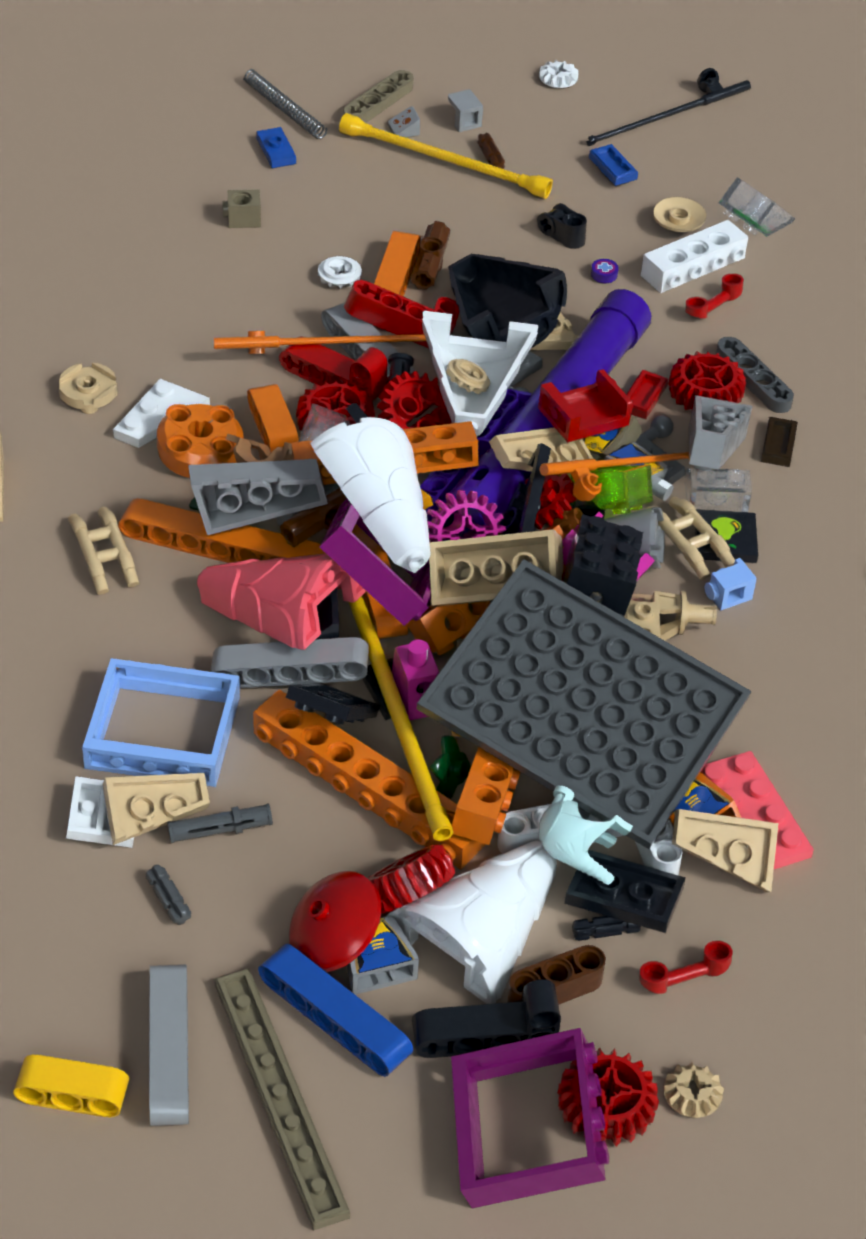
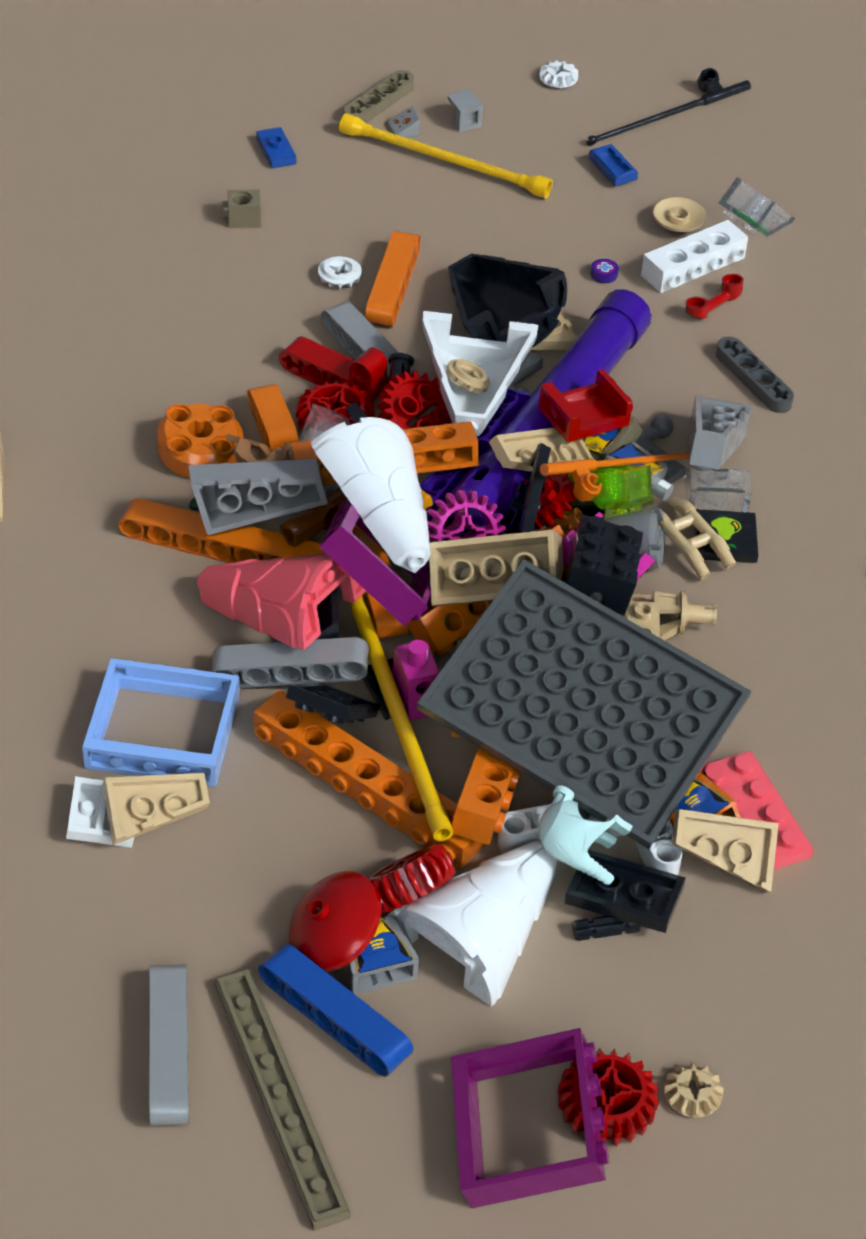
yellow beam [13,1054,130,1118] -> none
tan plate [59,363,118,414] -> none
tan piece [68,507,139,595] -> none
white wing [113,379,210,448] -> none
dark grey axle [146,865,191,925] -> none
dark grey pin [167,803,273,843] -> none
orange piece [214,331,426,354] -> none
dark grey piece [243,69,328,139] -> none
red beam [344,280,460,349] -> none
reddish brown piece [411,221,450,290] -> none
black beam [412,979,561,1058] -> none
dark green plate [430,735,471,799] -> none
reddish brown axle [477,132,505,169] -> none
reddish brown beam [507,945,606,1005] -> none
black piece [537,203,587,249] -> none
red tile [626,370,669,419] -> none
red bar [639,941,733,994] -> none
red gear [668,351,746,410] -> none
light blue brick [704,558,757,610] -> none
dark brown tile [761,417,798,467] -> none

